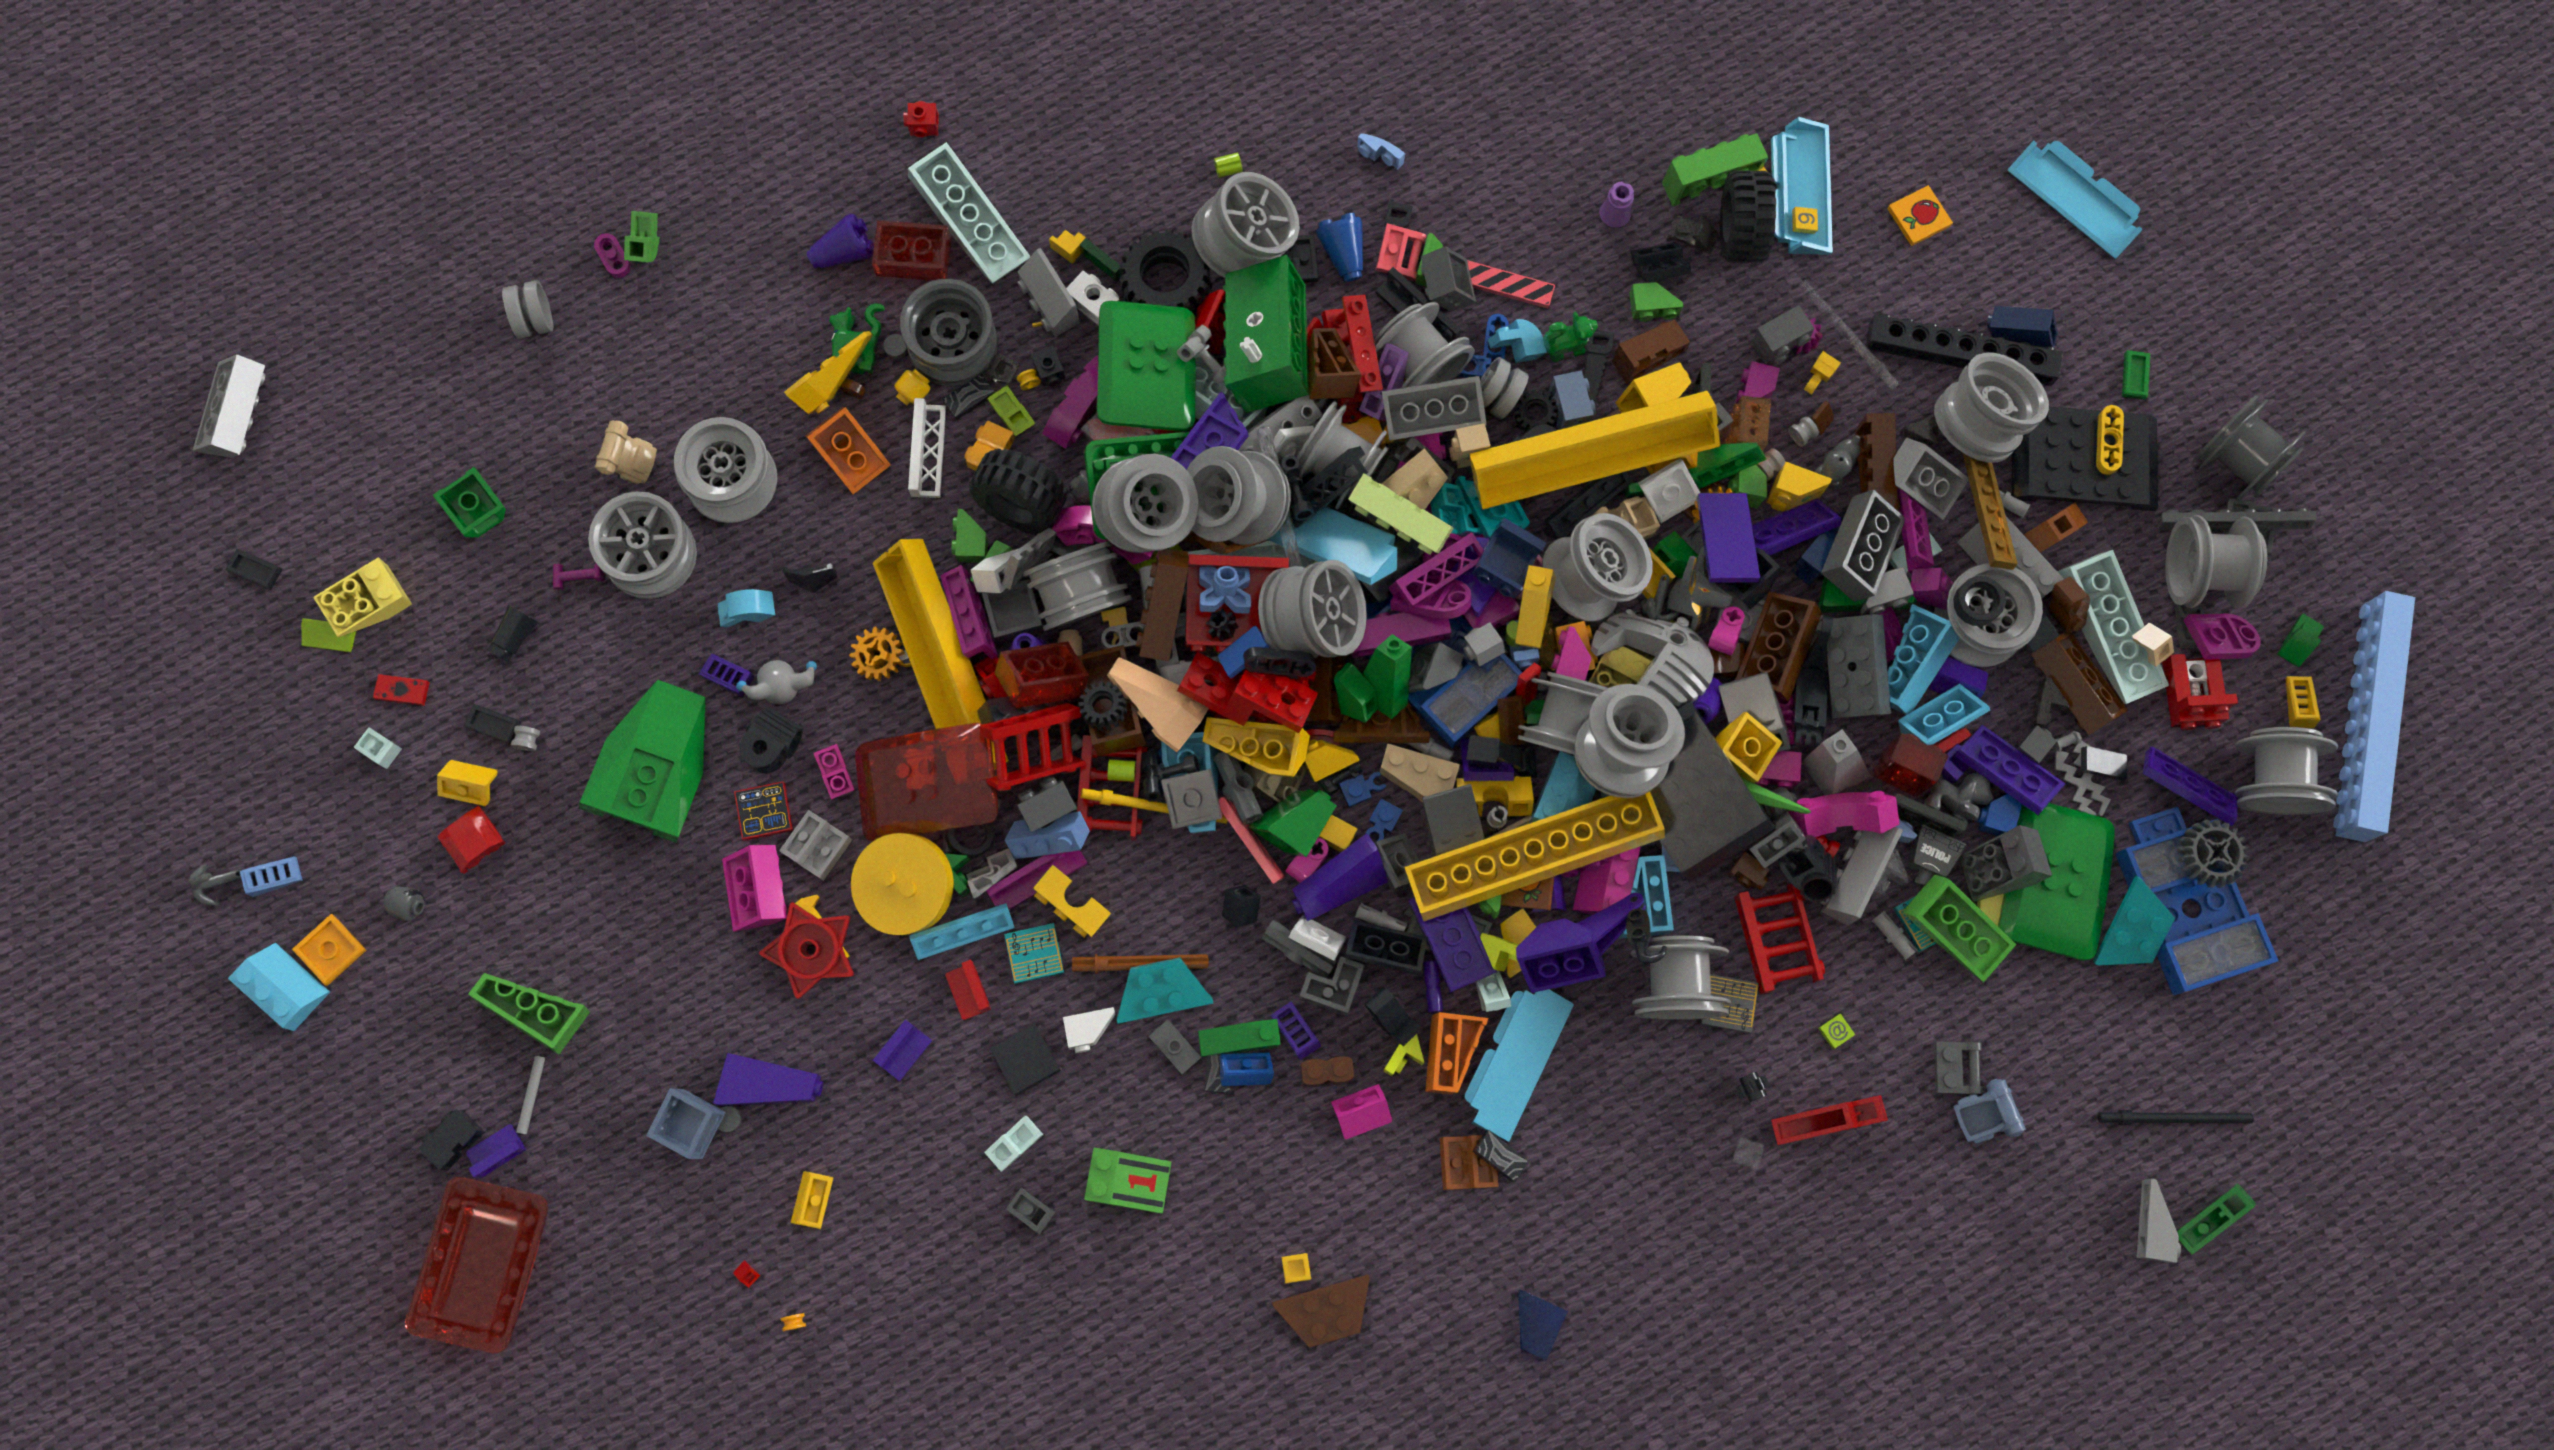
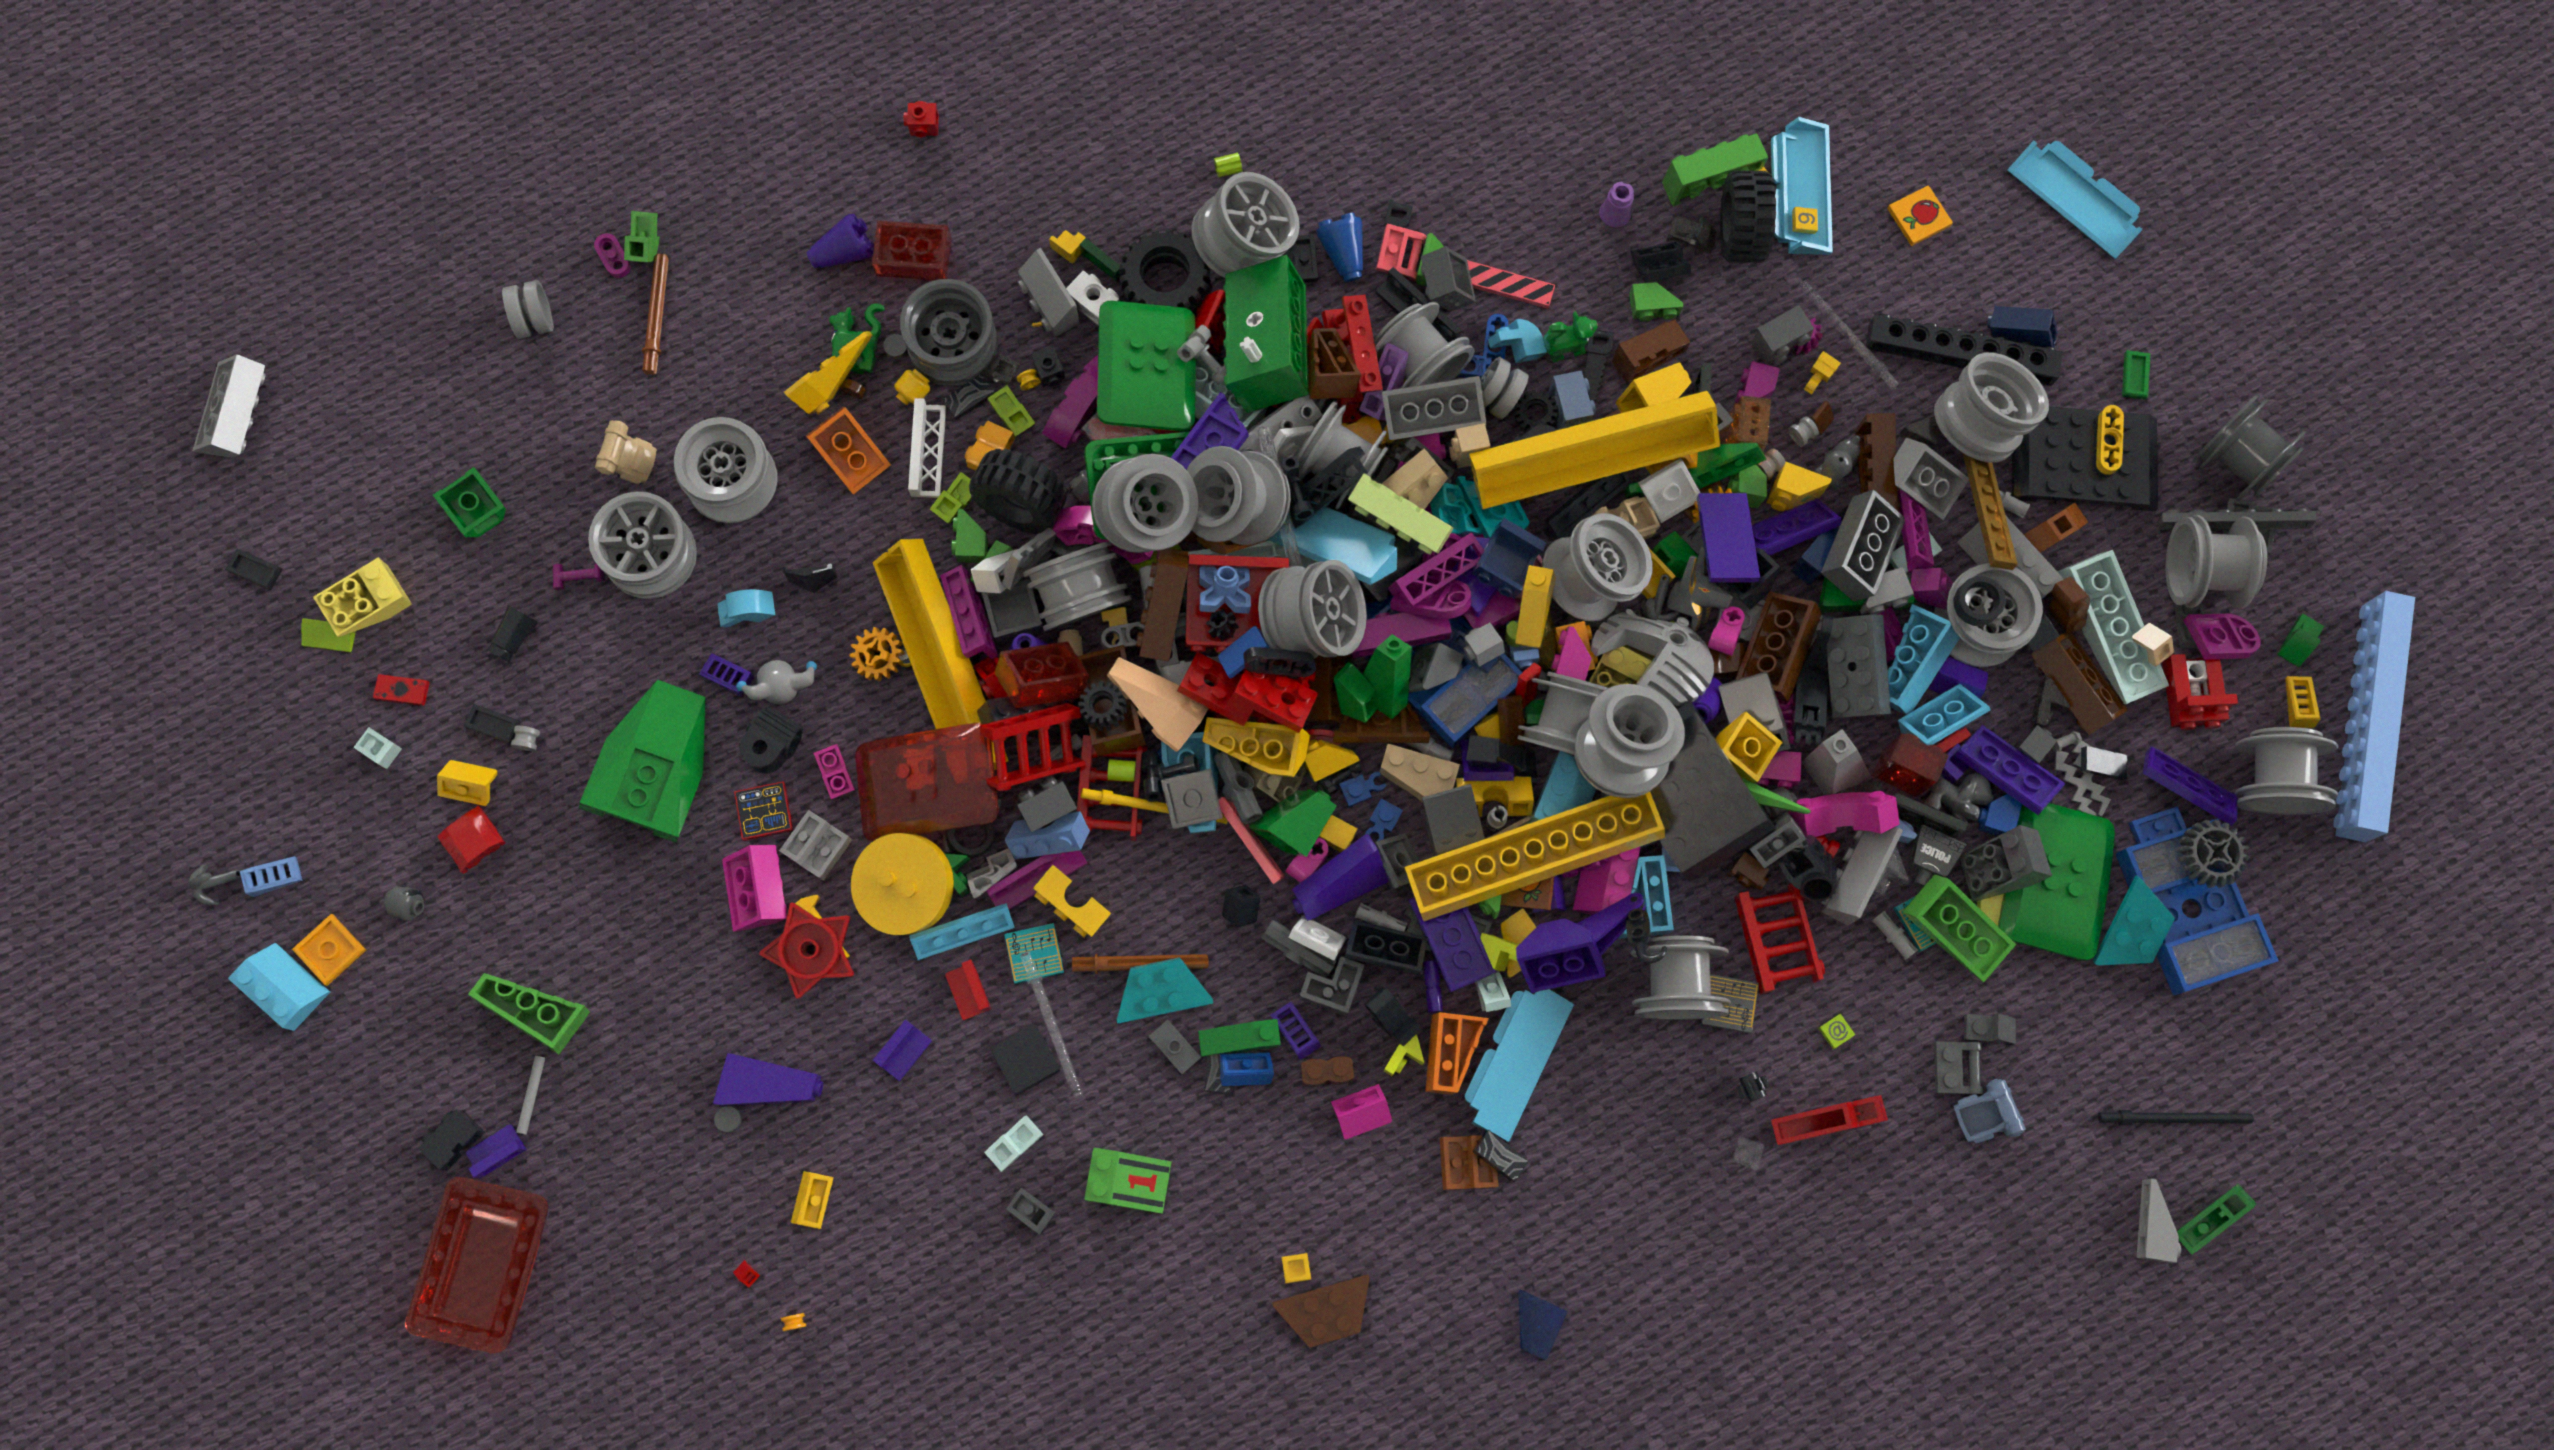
sand blue piece [646,1088,726,1159] -> none
light aqua slope [908,142,1030,284] -> none
white slope [1063,1007,1116,1053] -> none
light blue slope [1357,133,1405,170] -> none
none -> dark orange axle [642,254,669,375]
none -> lime slope [930,472,972,524]
none -> clear bar [1020,951,1083,1099]
none -> dark grey slope [1964,1014,2016,1044]

